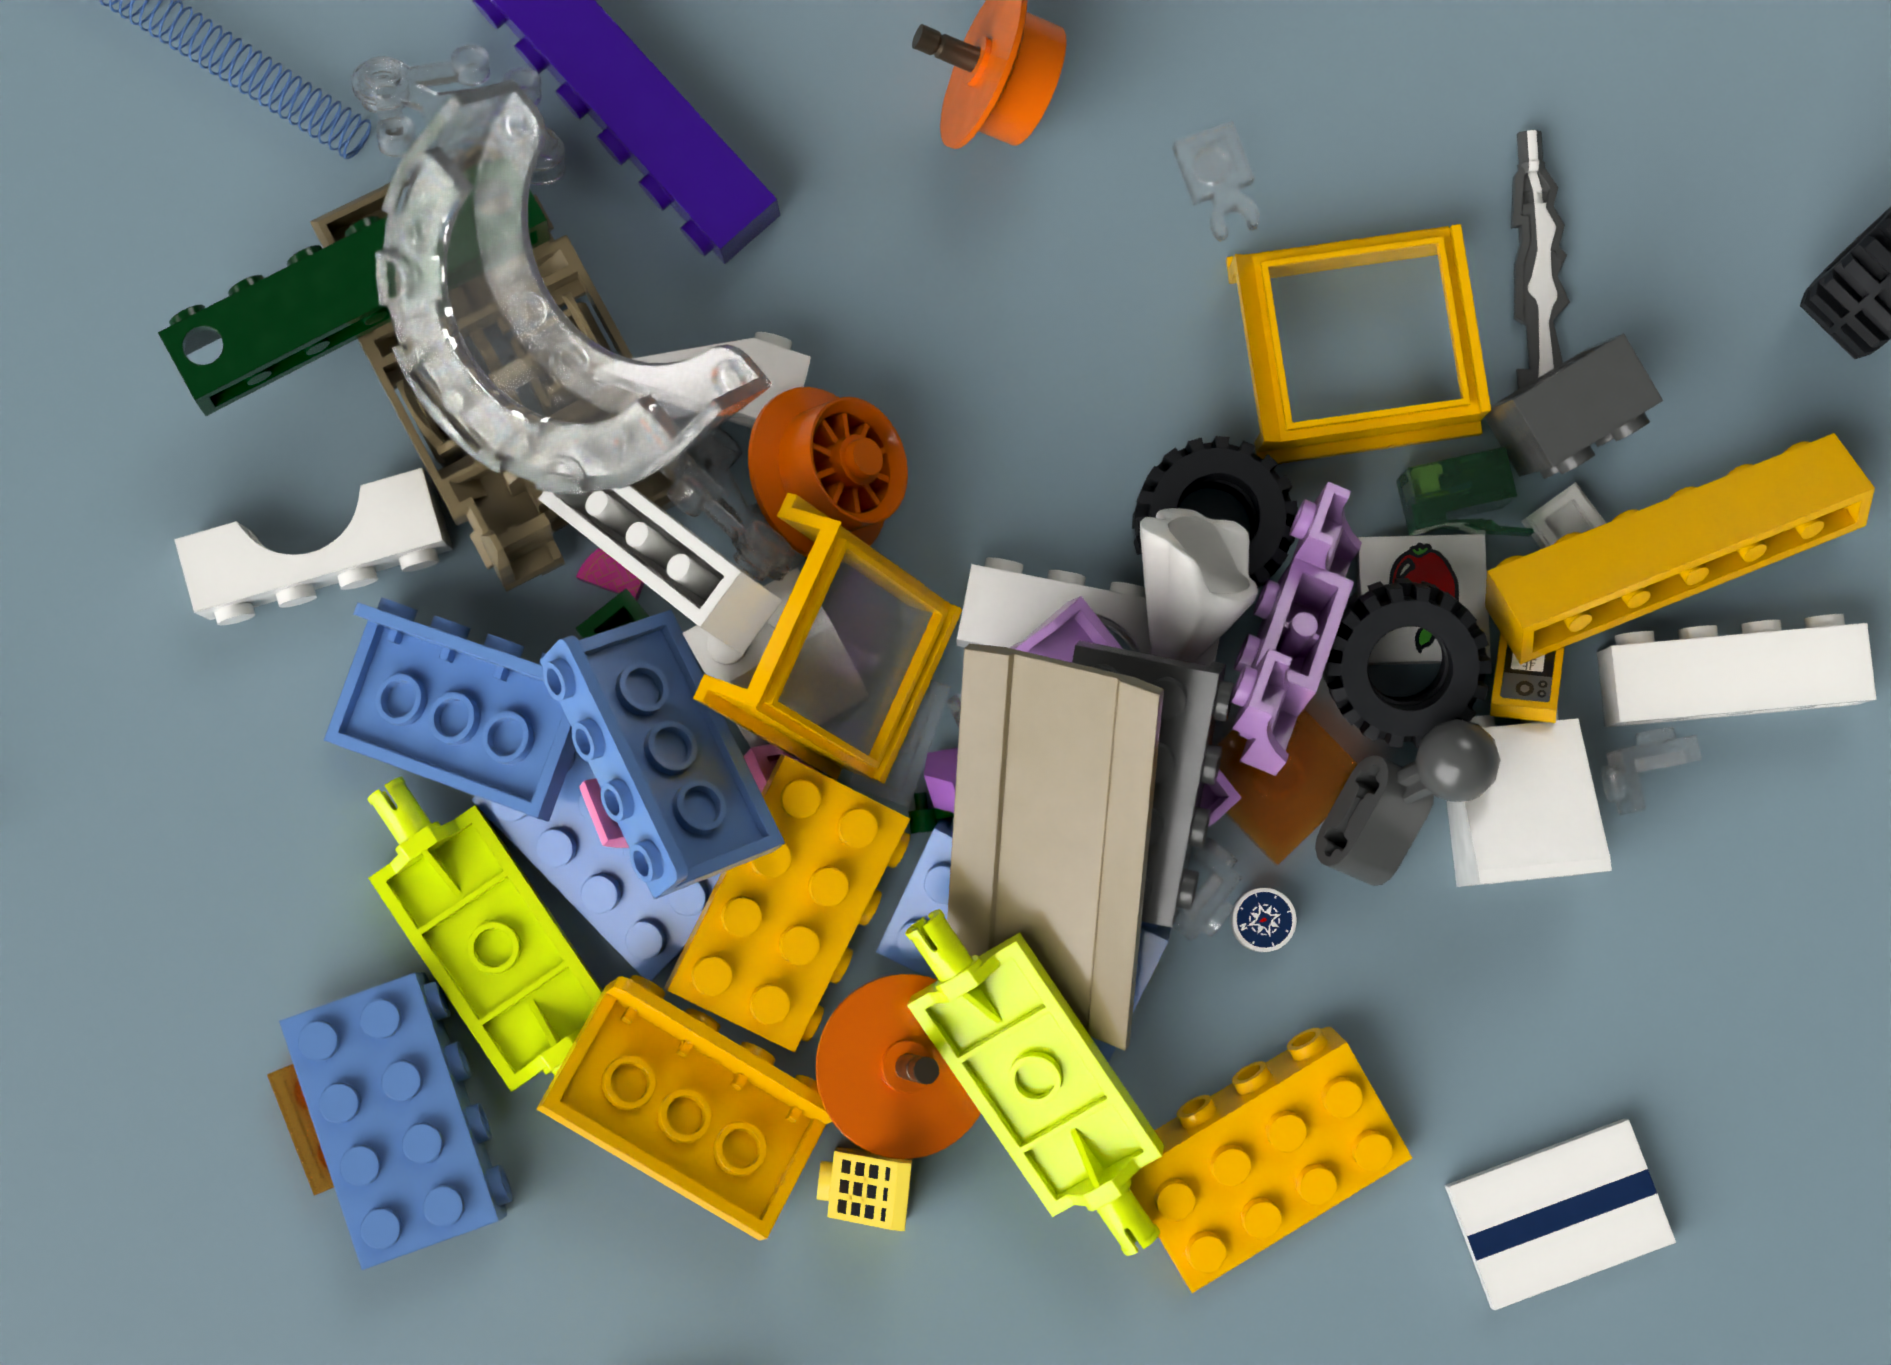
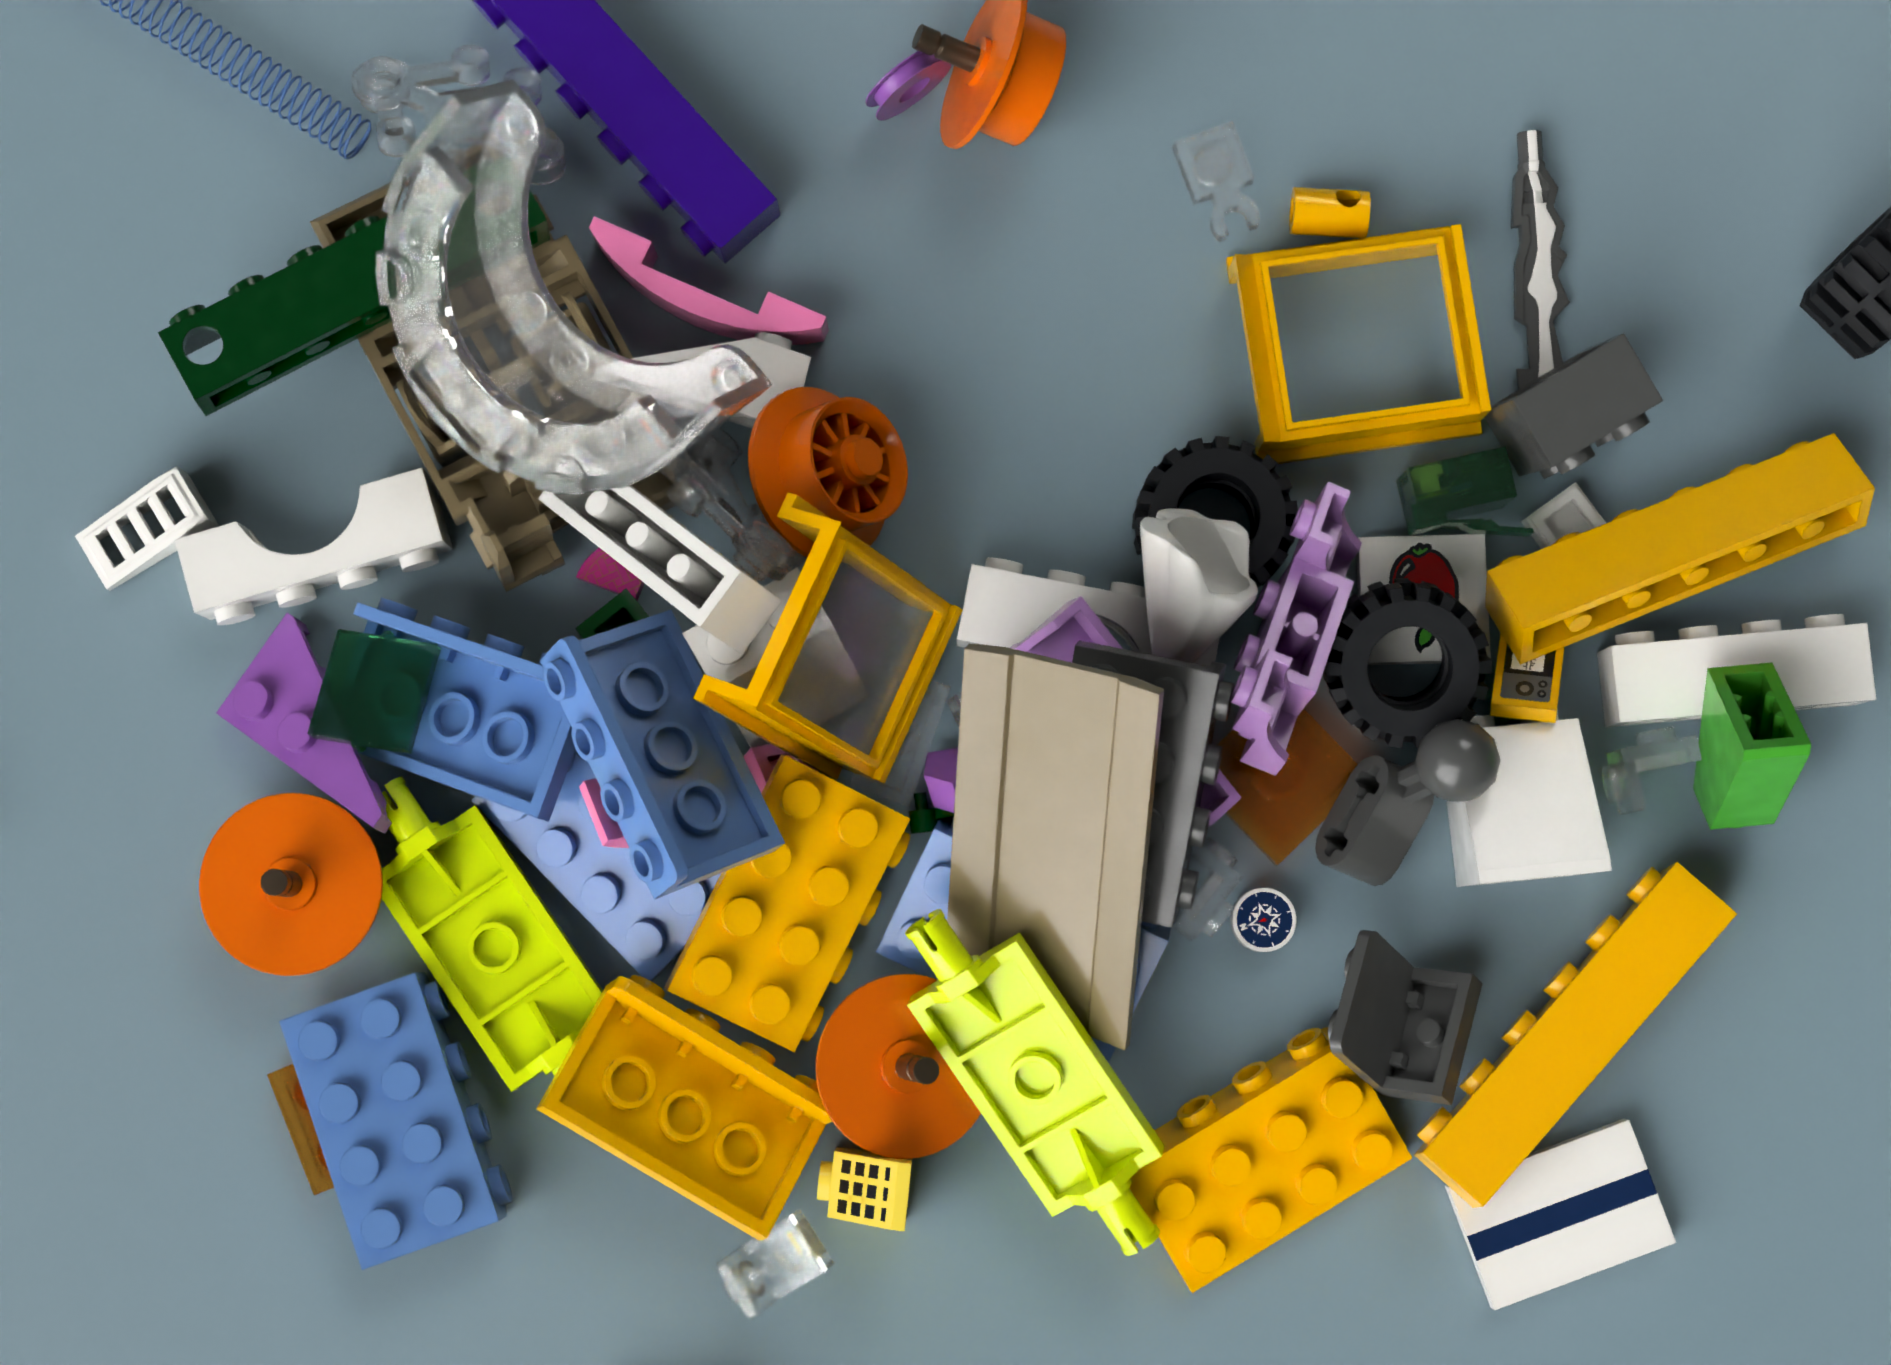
none -> white slope [75,466,219,591]
none -> orange piece [199,793,383,976]
none -> medium lavender wing [216,613,392,834]
none -> clear green piece [307,629,441,754]
none -> bright pink slope [589,216,829,345]
none -> clear bracket [716,1208,835,1319]
none -> medium lavender piece [865,51,952,121]
none -> yellow piece [1289,187,1371,238]
none -> dark grey bracket [1328,930,1483,1105]
none -> yellow brick [1414,862,1737,1208]
none -> bright green slope [1693,662,1811,830]

